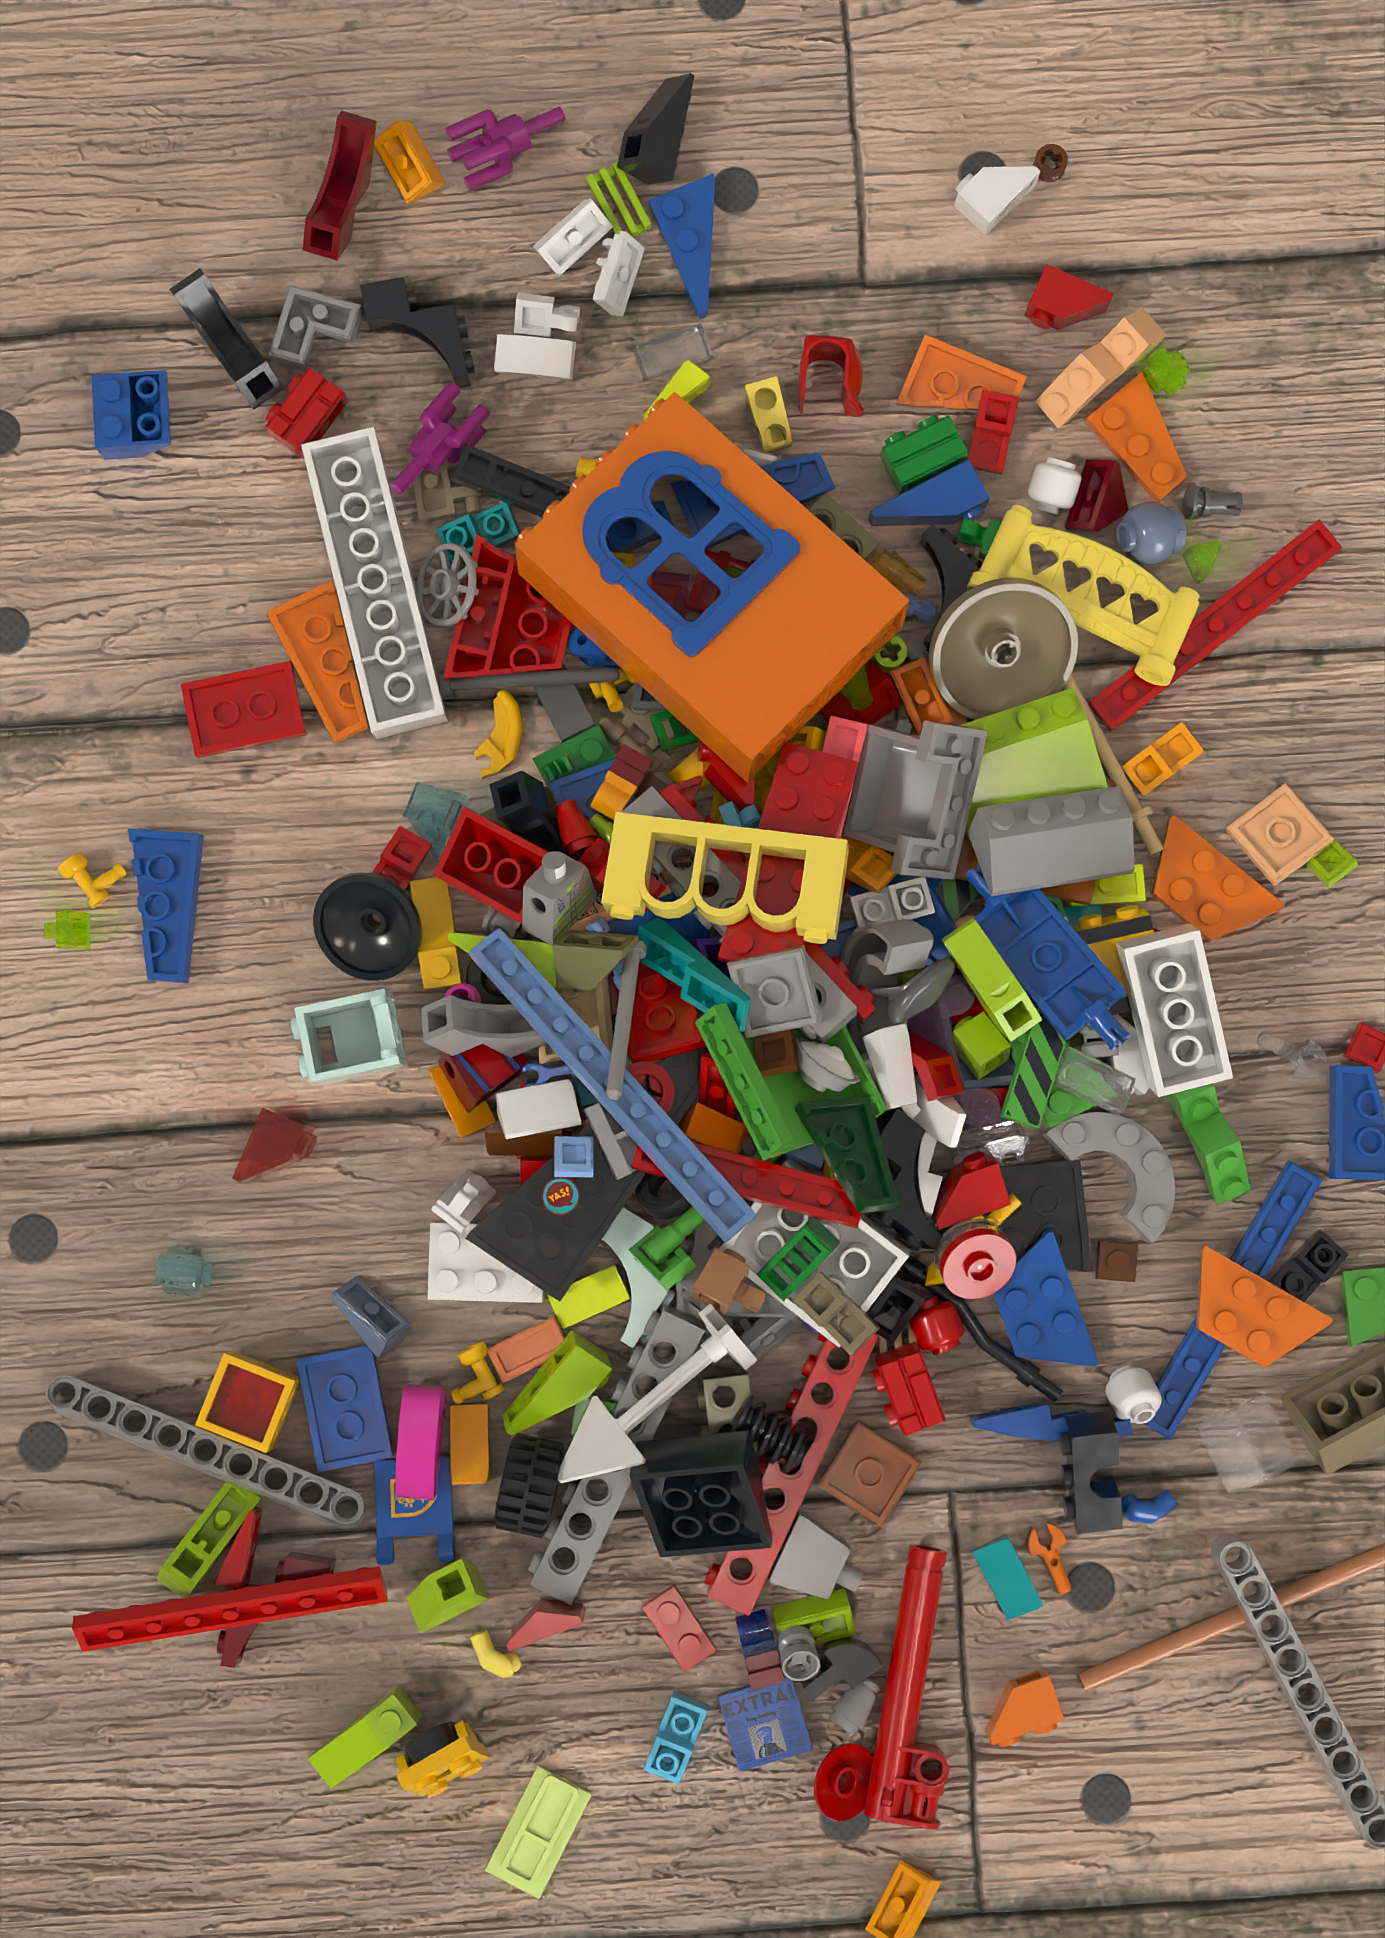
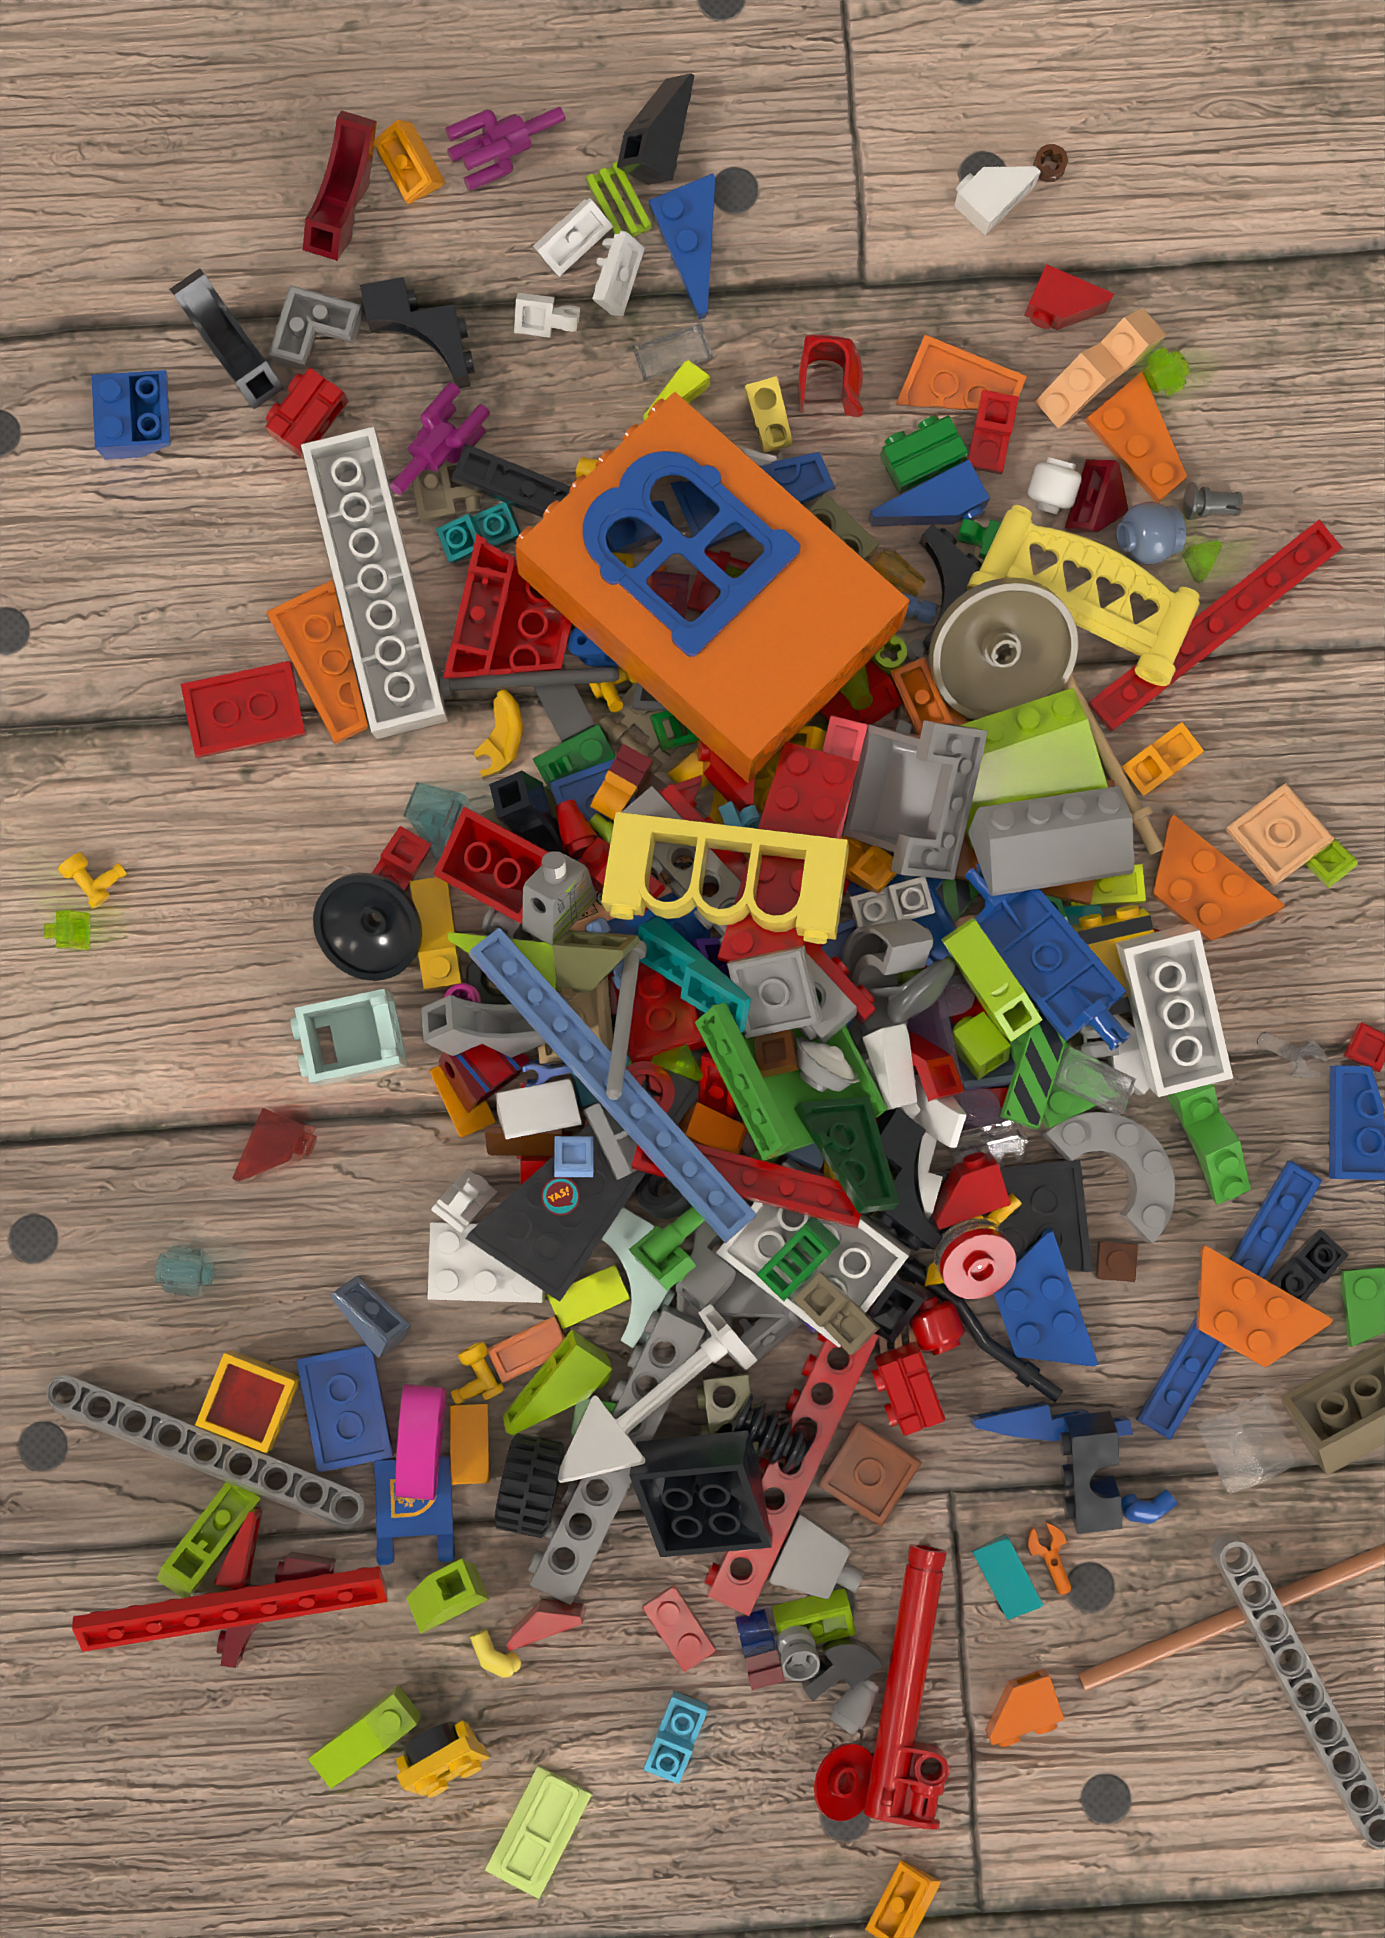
blue wing [128,829,204,984] -> none
light grey wheel [417,543,479,628] -> none
white slope [494,334,576,380] -> none
medium nougat brick [692,1248,766,1315] -> none
blue tile [718,1675,813,1772] -> none
white head [1105,1365,1162,1424] -> none
none -> clear neon green slope [652,1044,703,1081]

